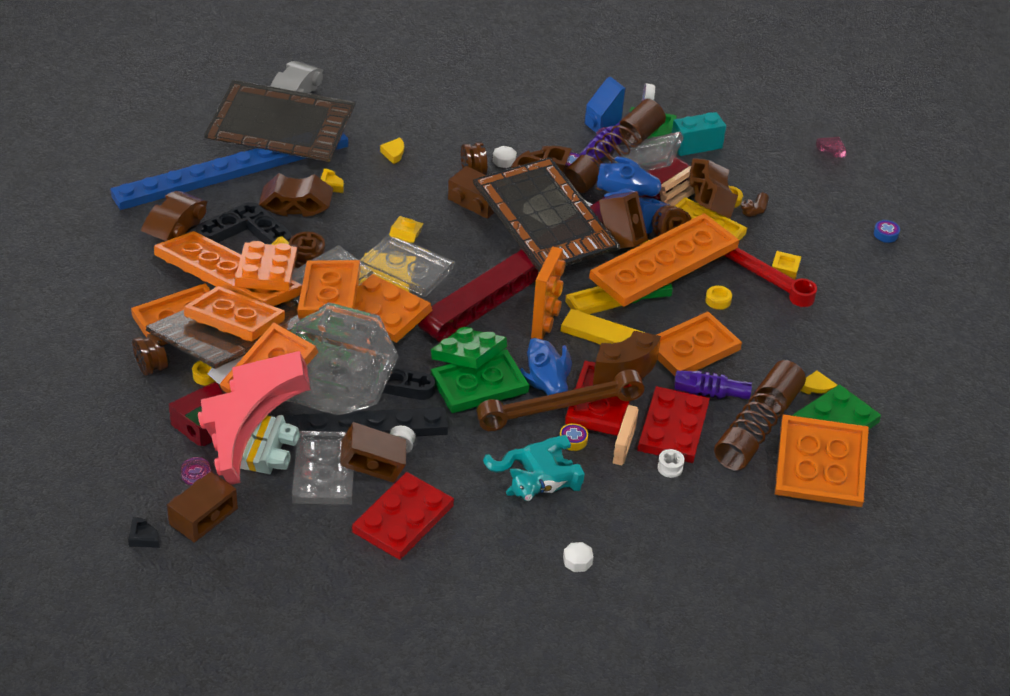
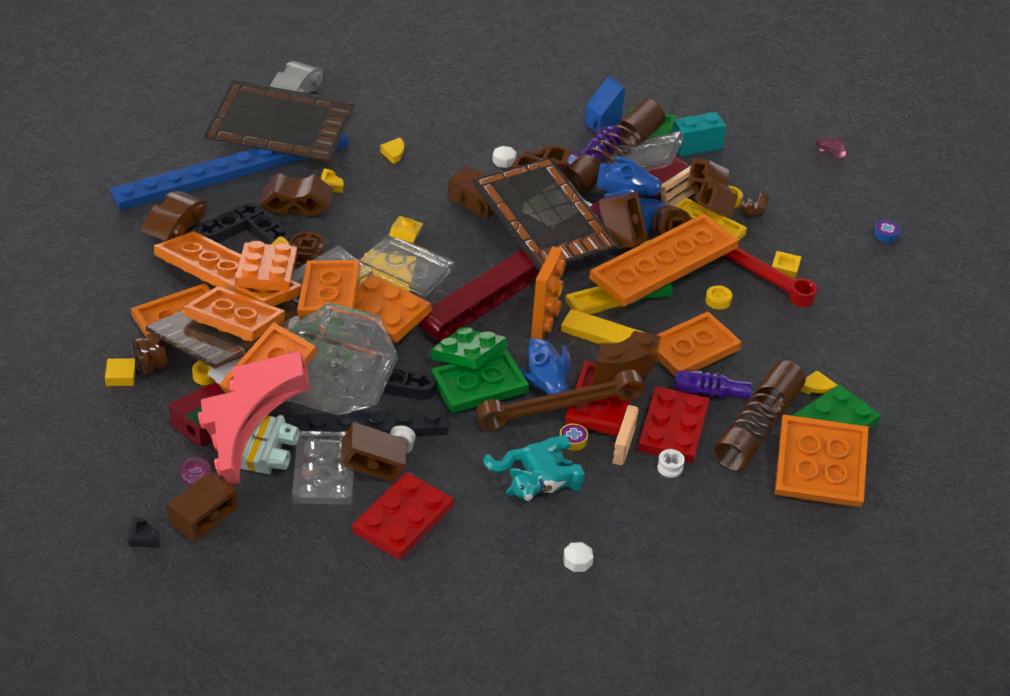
reddish brown wheel [461,142,488,175] -> none
white tile [642,83,655,101] -> none
none -> yellow tile [105,358,137,386]

